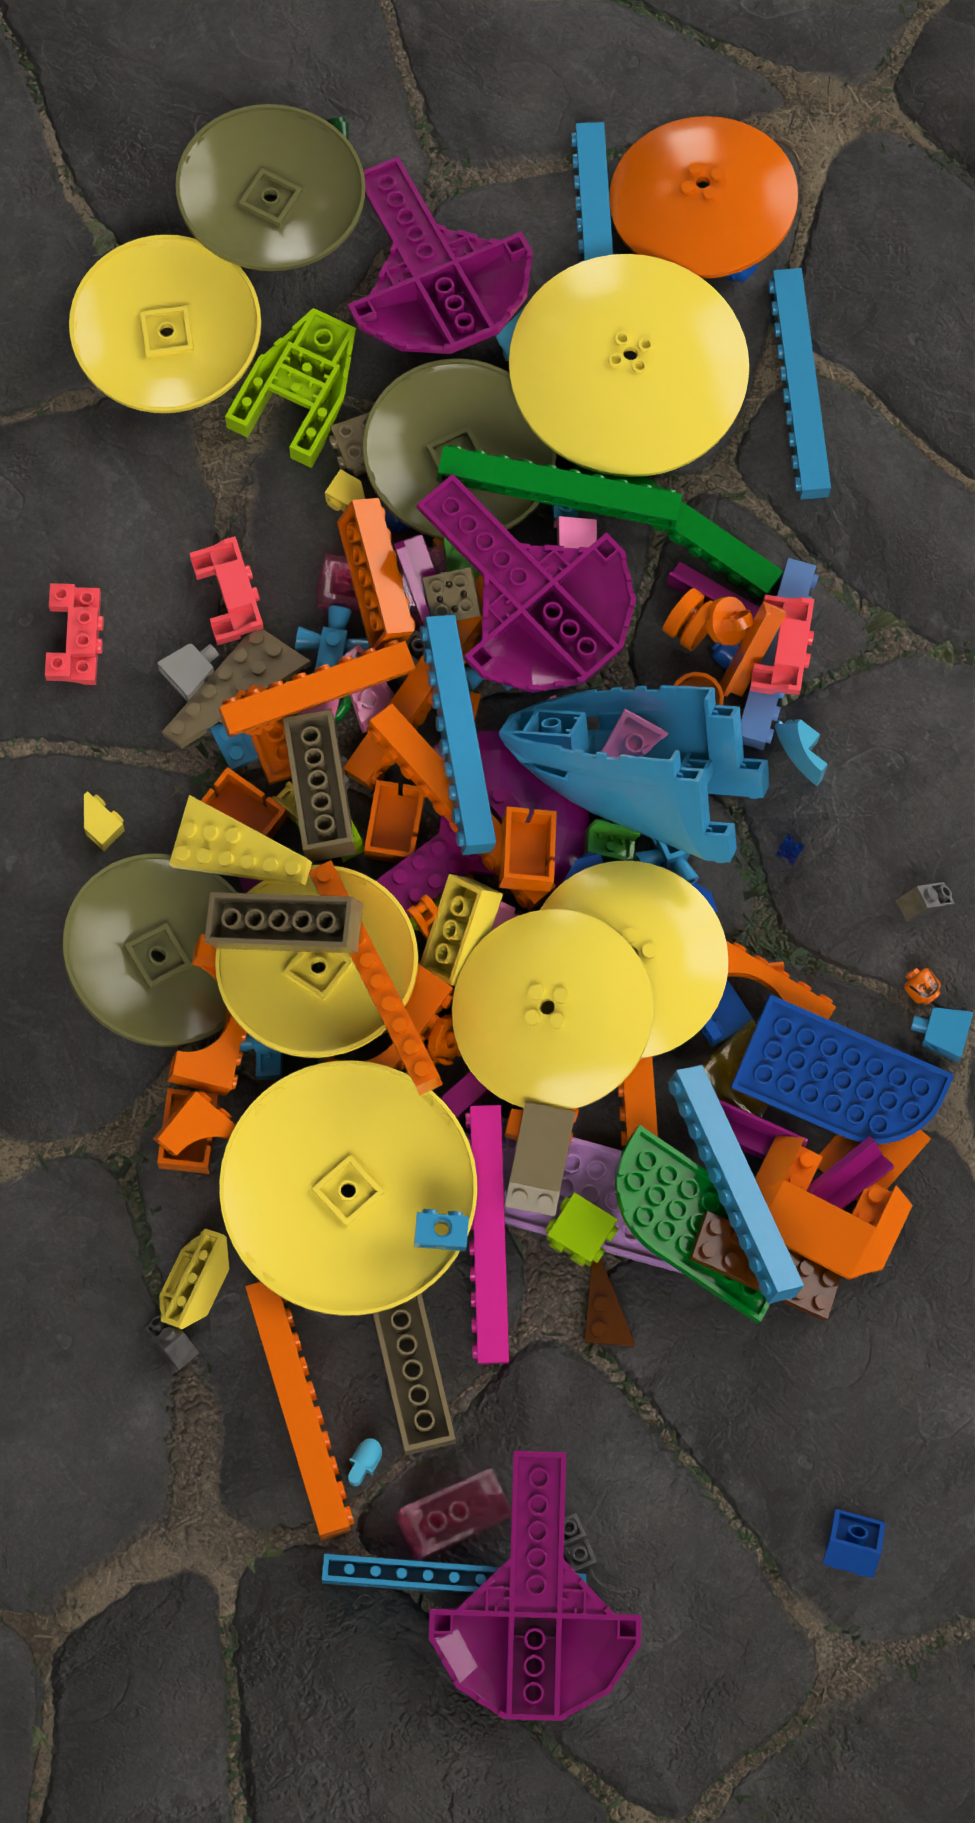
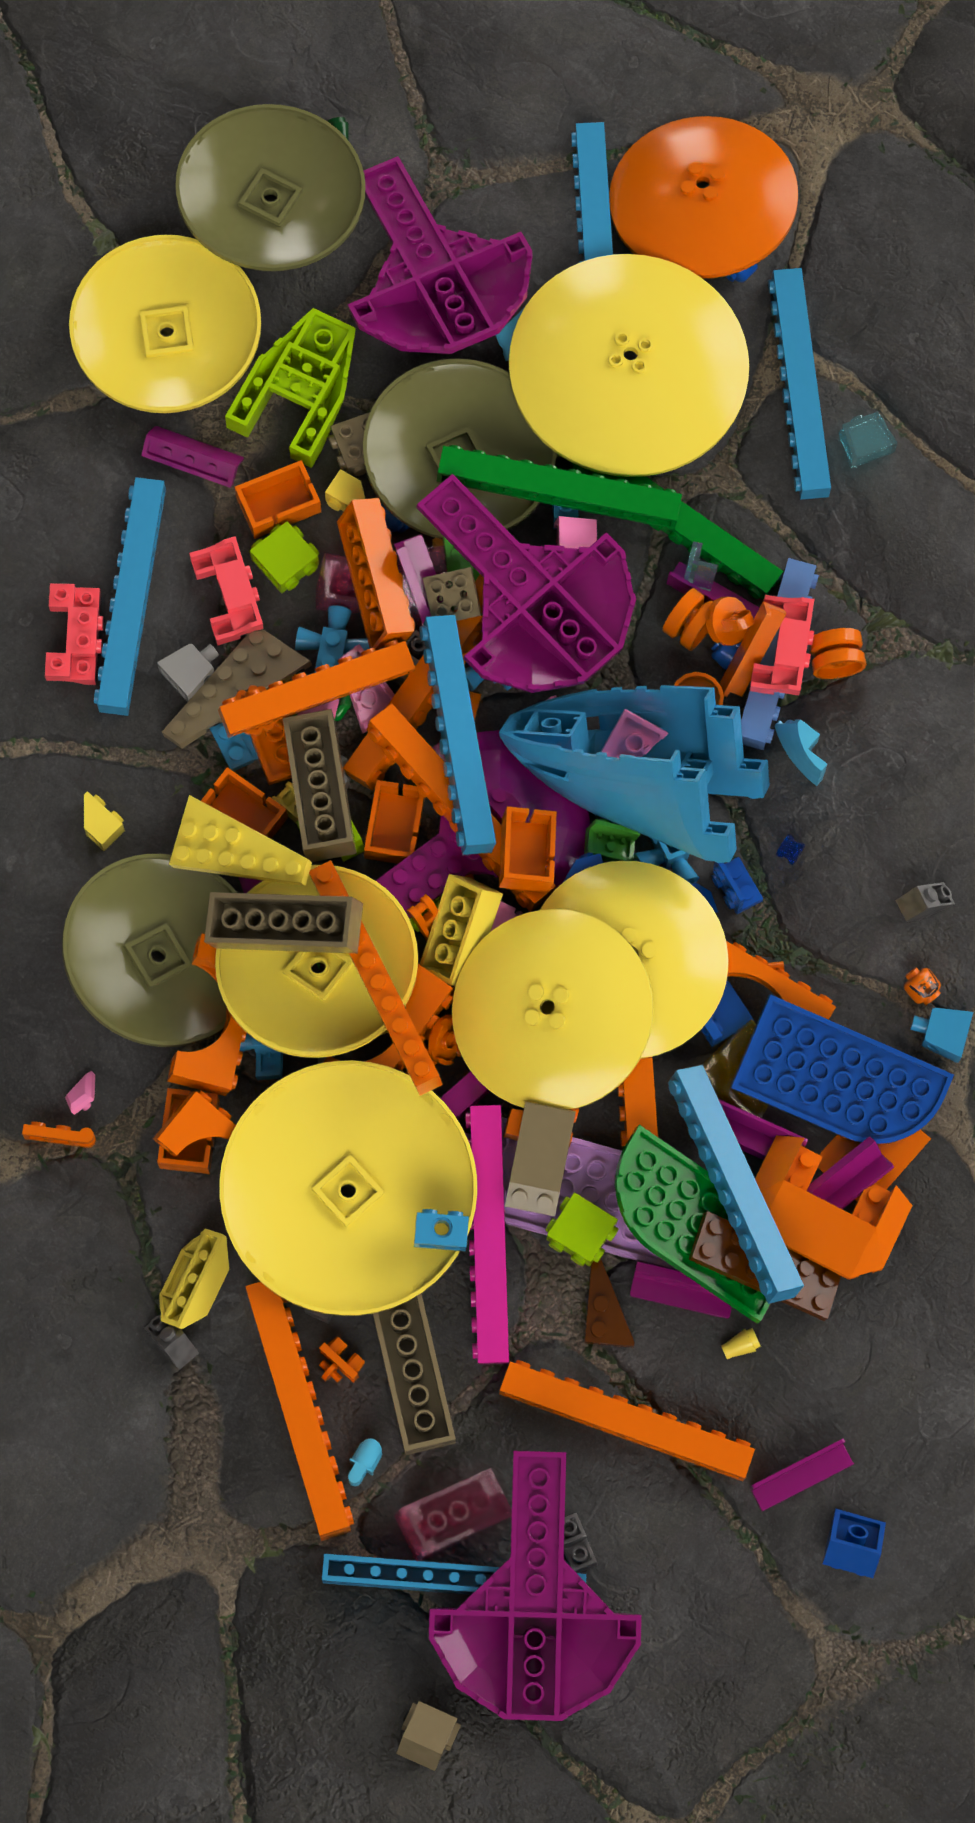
none -> orange plate [22,1122,96,1148]
none -> bright pink piece [65,1071,95,1115]
none -> dark azure brick [94,477,166,716]
none -> magenta panel [141,426,244,488]
none -> orange piece [235,460,321,539]
none -> lime brick [250,521,319,594]
none -> orange hips [319,1336,365,1383]
none -> dark tan plate [396,1701,461,1771]
none -> orange brick [499,1360,755,1481]
none -> magenta panel [630,1261,732,1319]
none -> clear light blue panel [684,541,718,591]
none -> blue bracket [711,857,763,915]
none -> light yellow cone [721,1328,761,1360]
none -> magenta panel [750,1438,854,1512]
none -> orange wheel [808,628,866,679]
none -> clear light blue torso [838,412,897,469]

